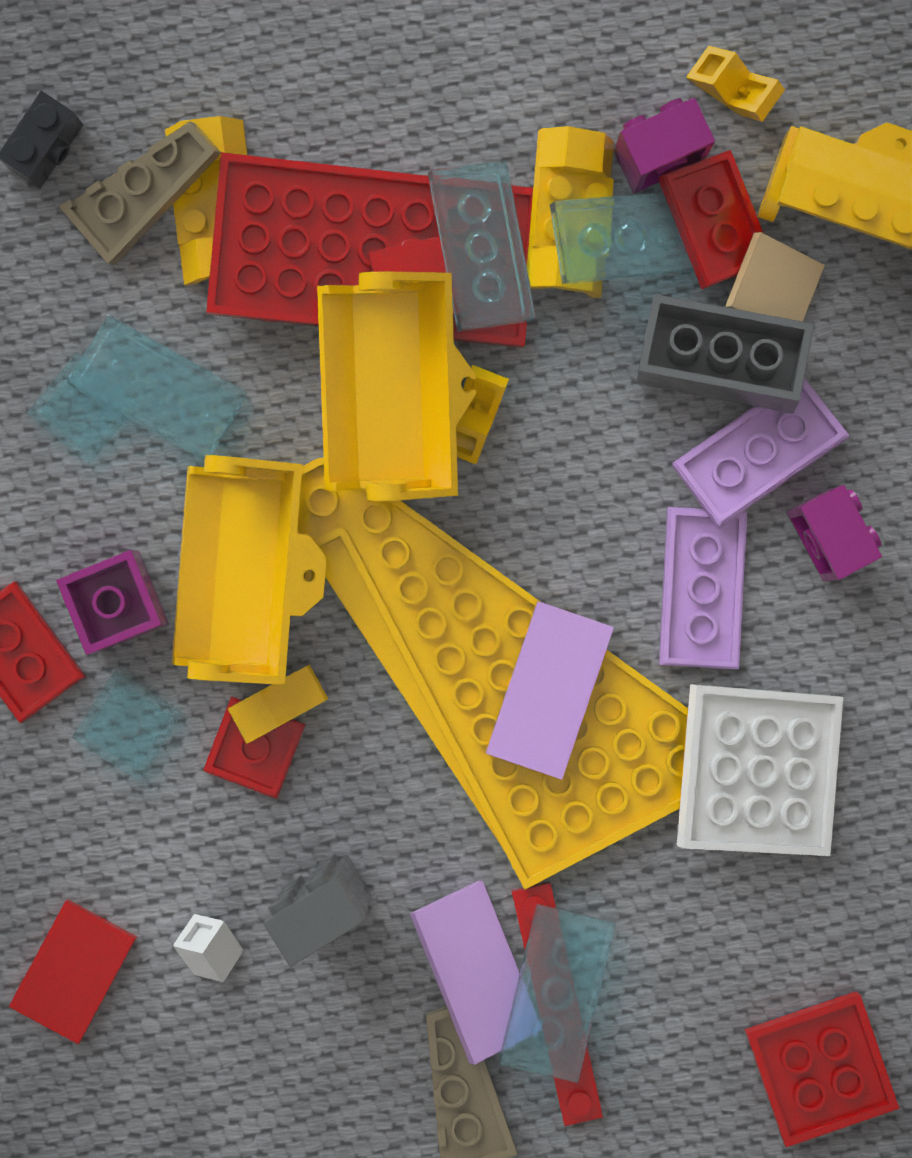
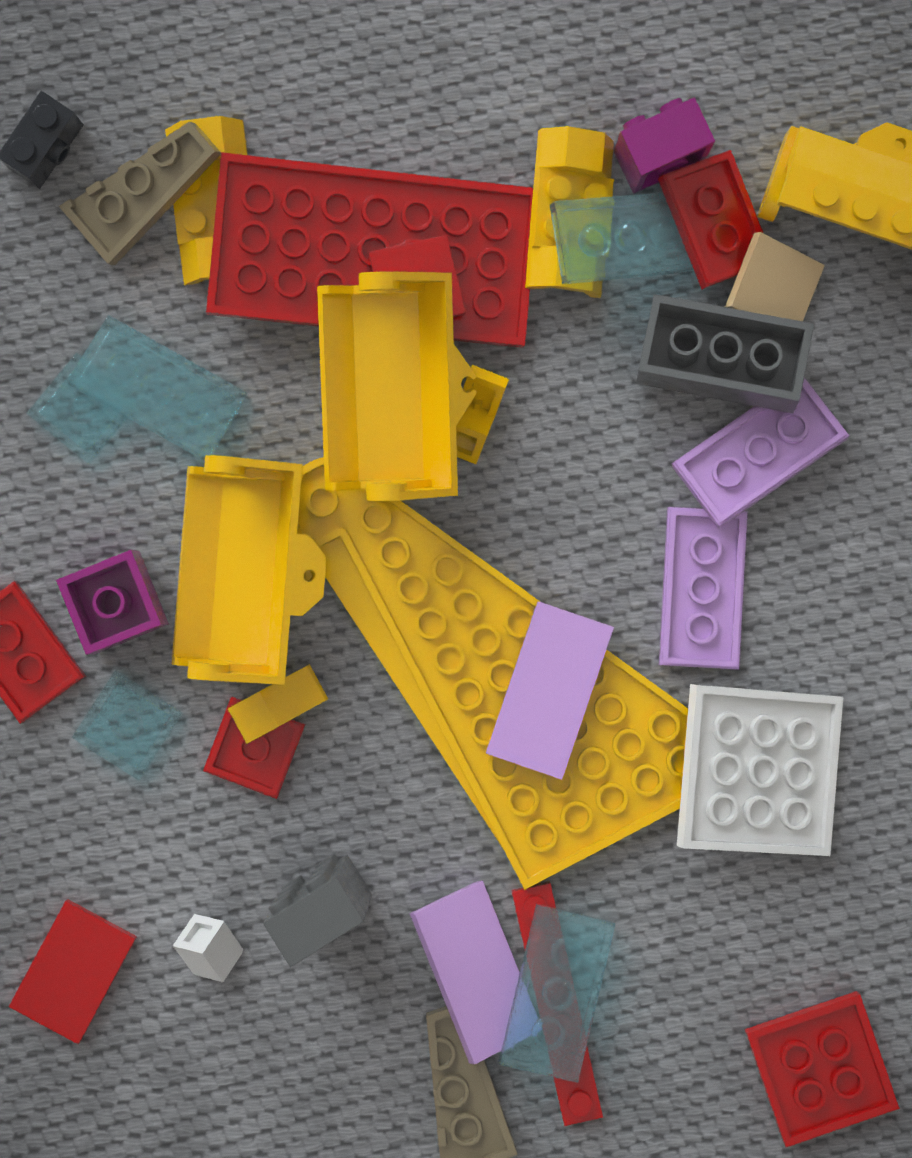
clear light blue tile [428,161,536,331] -> none
yellow slope [686,46,785,122] -> none
magenta brick [786,485,883,581] -> none

